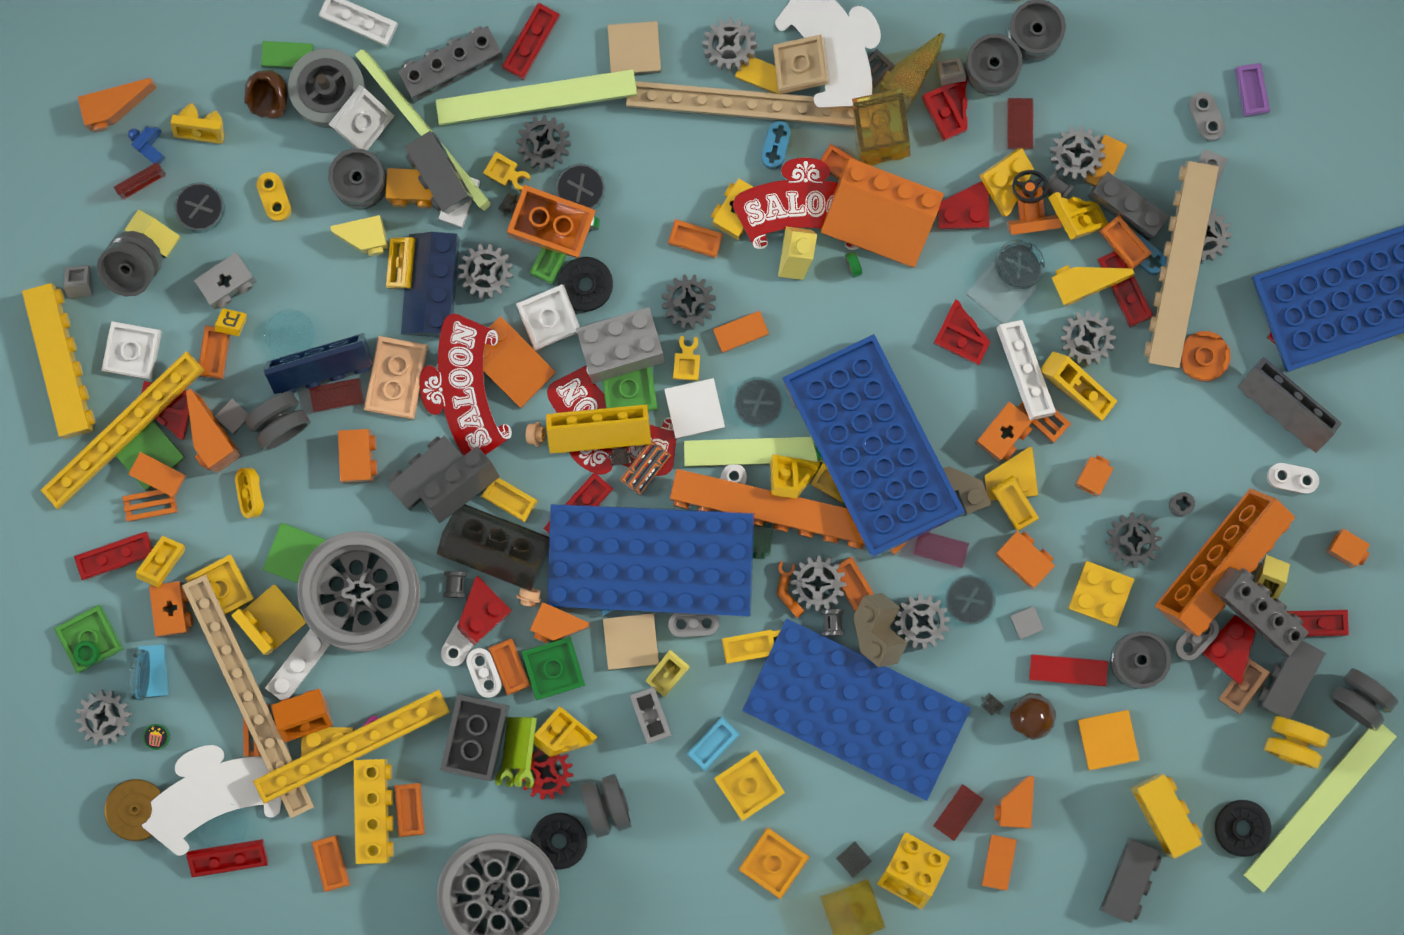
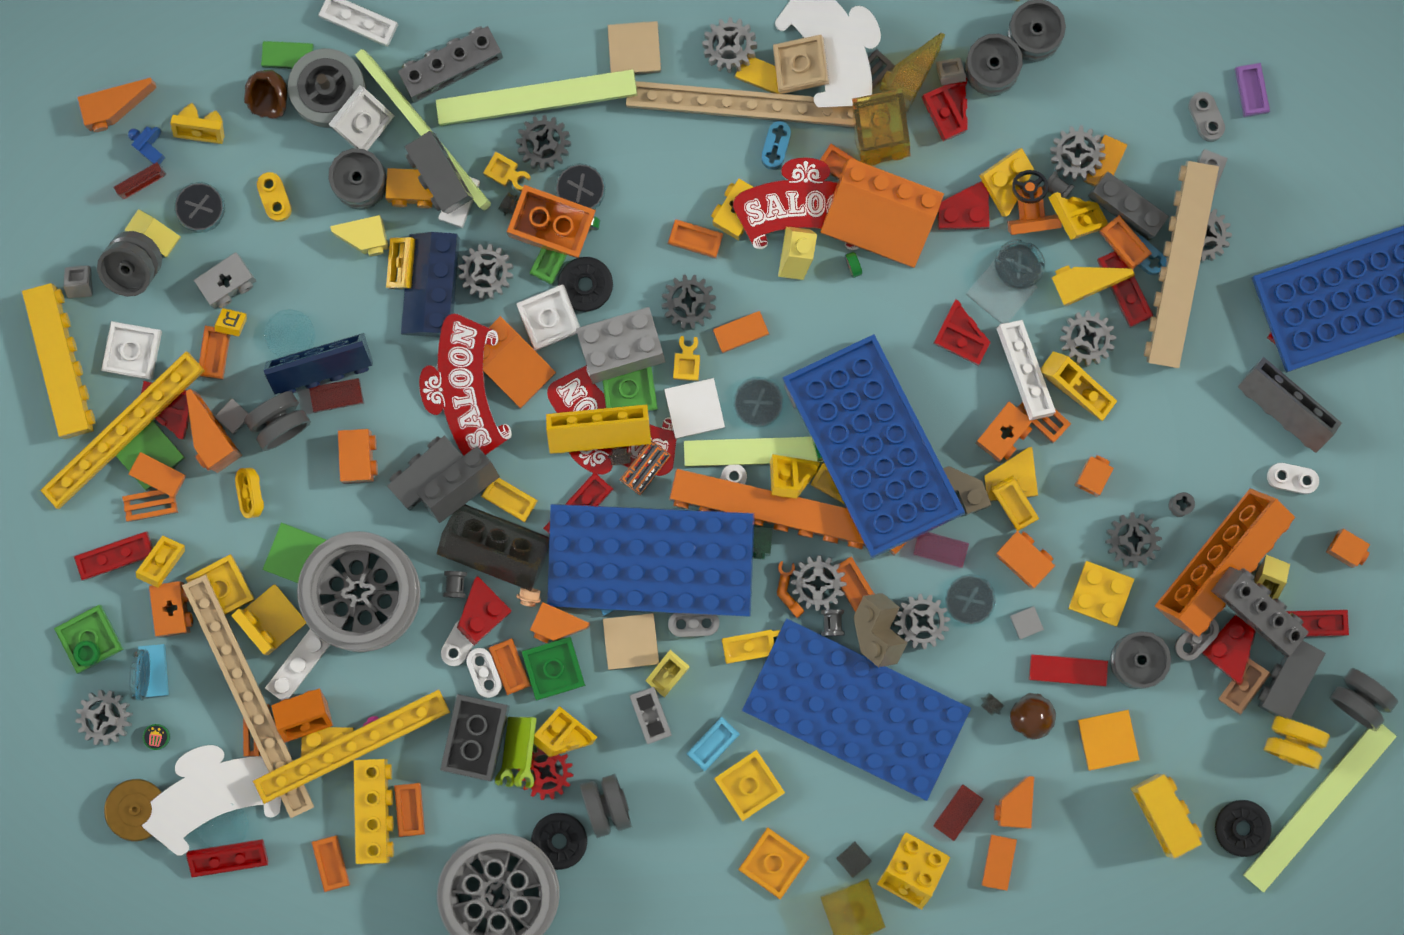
light nougat tile [364,336,429,420] -> none
red tile [501,2,560,80] -> none
light nougat plate [526,422,546,447] -> none
clear red tile [1007,98,1033,150] -> none
dark grey brick [1099,838,1161,924] -> none
orange tile [1180,331,1231,382] -> none

